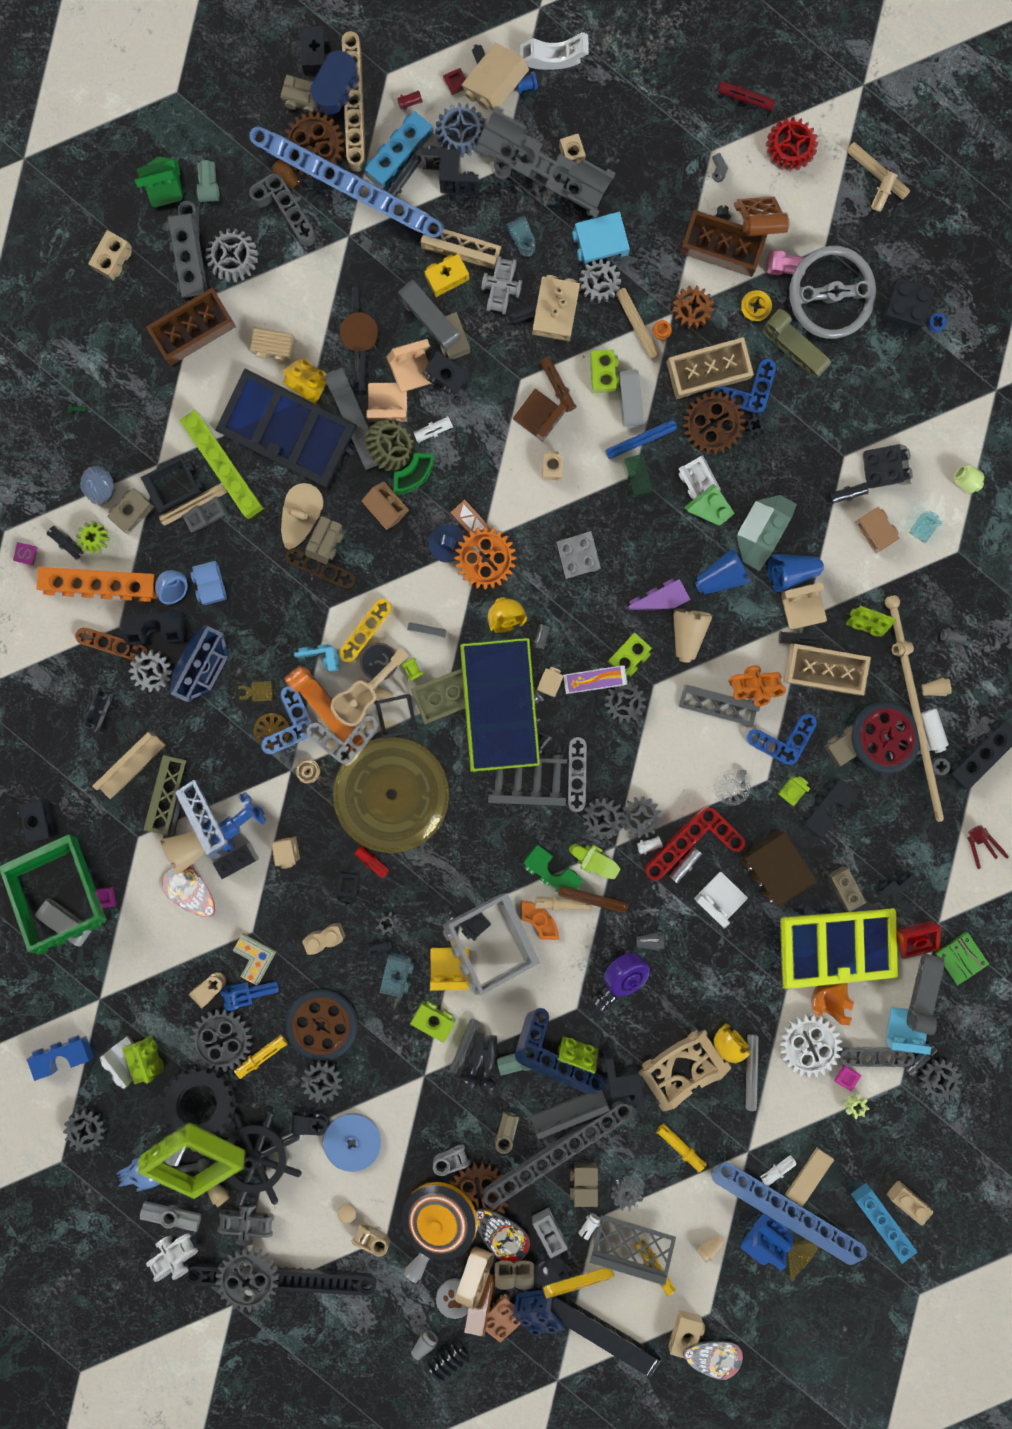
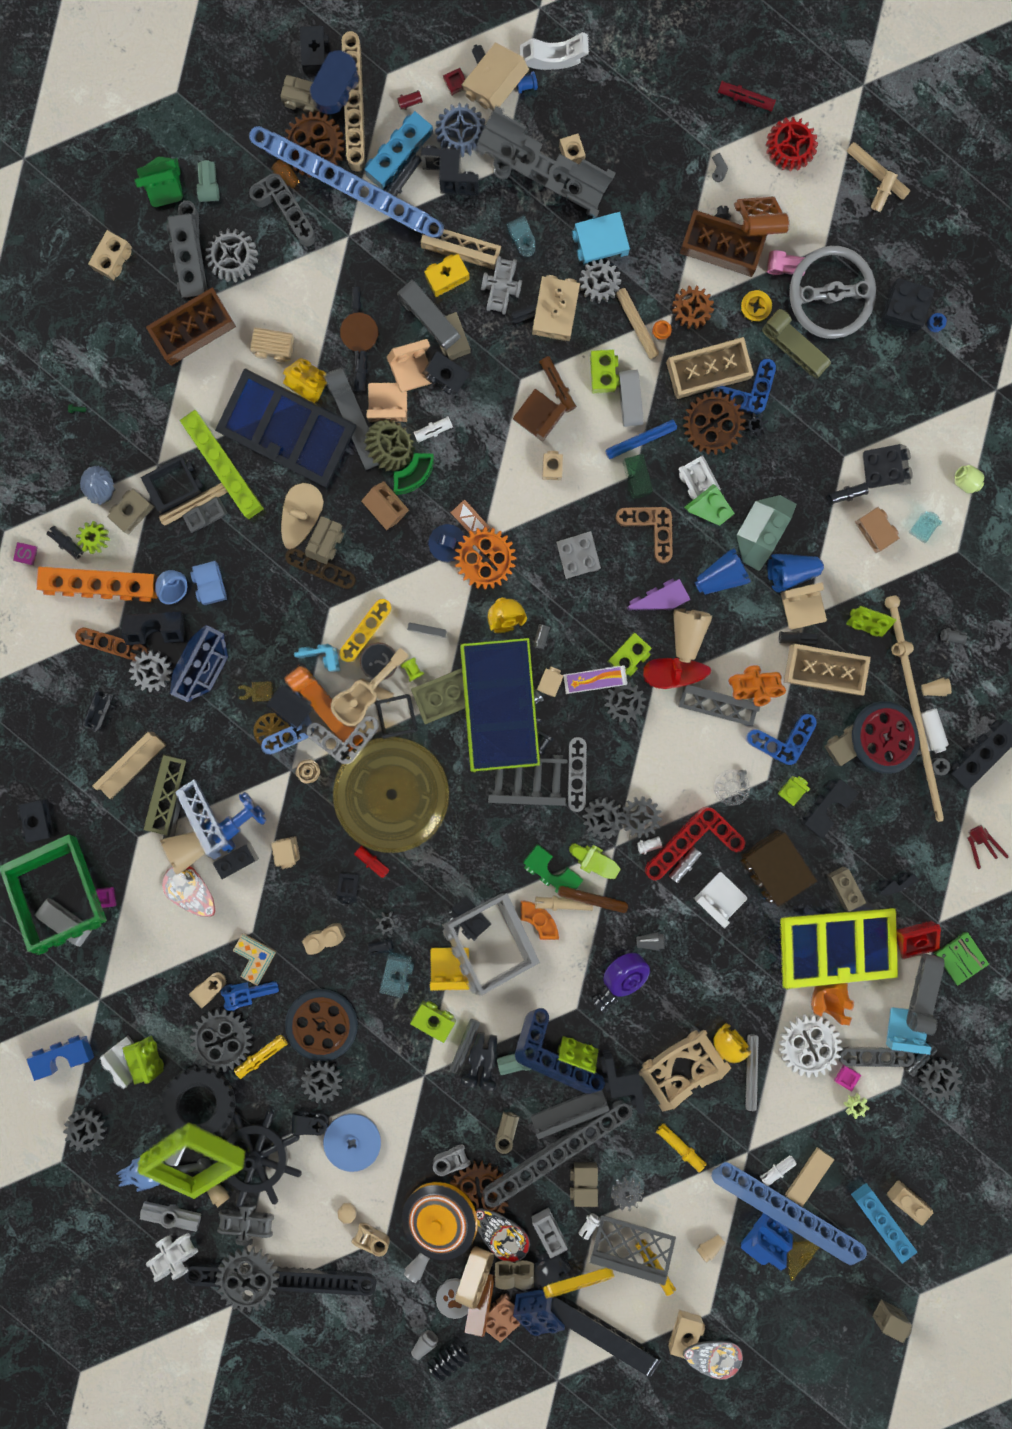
none -> black slope [265,684,313,730]
none -> medium nougat beam [616,507,672,564]
none -> red shield [643,658,711,689]
none -> dark tan brick [873,1300,912,1343]

